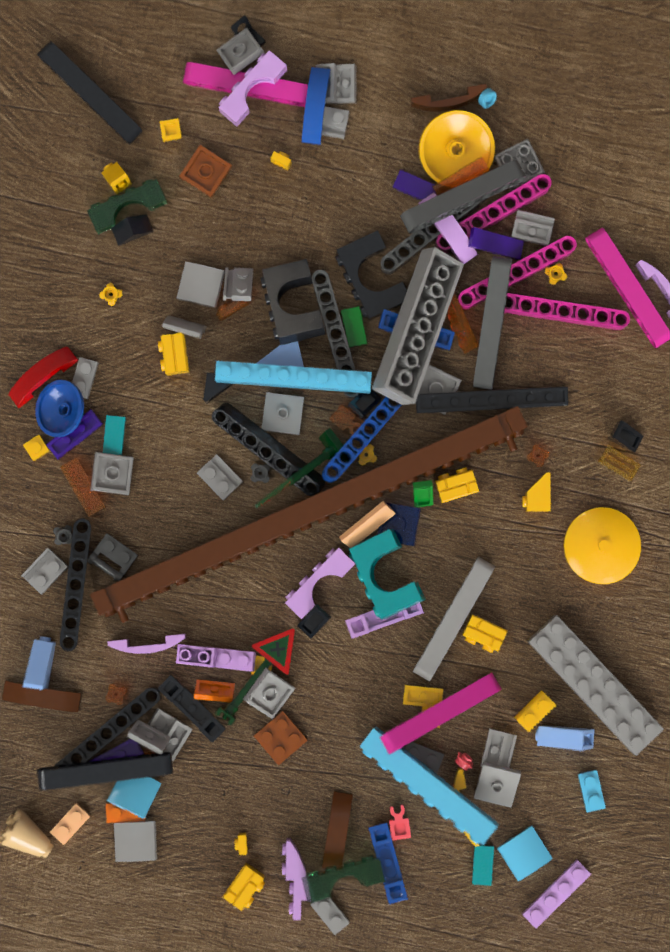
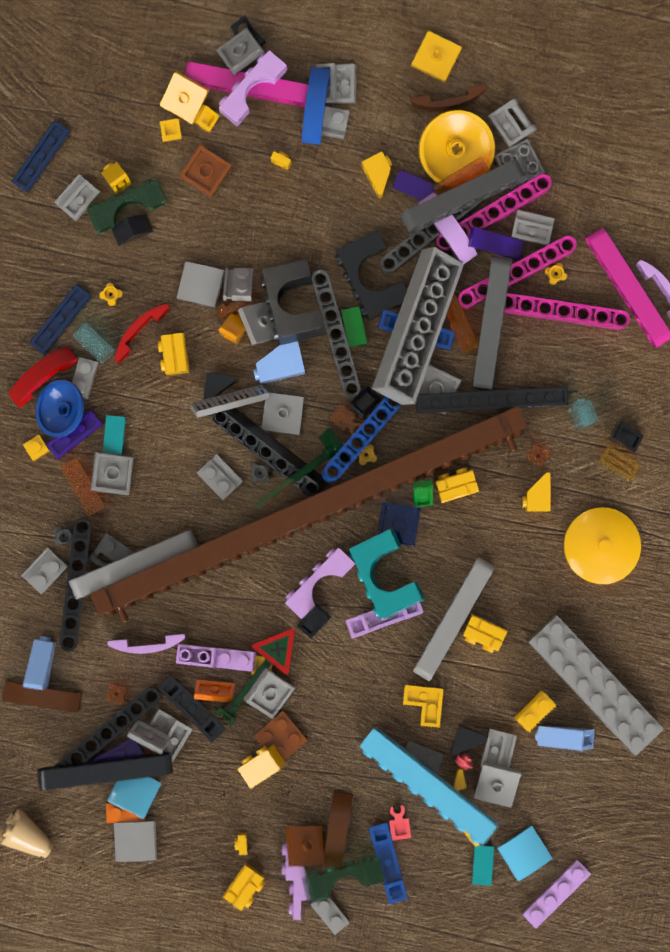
black beam [37,41,143,145] -> none
light nougat plate [50,803,91,845] -> none
light grey slope [162,315,207,339] -> none
medium azure brick [215,361,372,394] -> none
light nougat tile [339,501,396,548] -> none
dark pink beam [379,673,502,754] -> none
medium azure tile [478,88,497,108] -> none
medium azure plate [578,770,606,812] -> none
none -> dark blue tile [11,120,71,193]
none -> dark blue tile [29,284,92,355]
none -> light grey plate [54,174,101,221]
none -> light grey beam [68,529,198,599]
none -> clear light blue brick [72,322,115,365]
none -> red slope [114,304,171,365]
none -> yellow plate [160,71,209,124]
none -> light grey tile [190,384,269,417]
none -> yellow plate [193,105,219,132]
none -> light orange slope [219,313,246,345]
none -> light grey plate [238,302,276,345]
none -> yellow brick [238,744,286,788]
none -> dark orange plate [285,826,325,867]
none -> yellow slope [361,152,392,199]
none -> yellow plate [411,31,462,82]
none -> black slope [450,725,488,756]
none -> light grey plate [488,98,537,148]
none -> clear light blue brick [568,398,599,431]

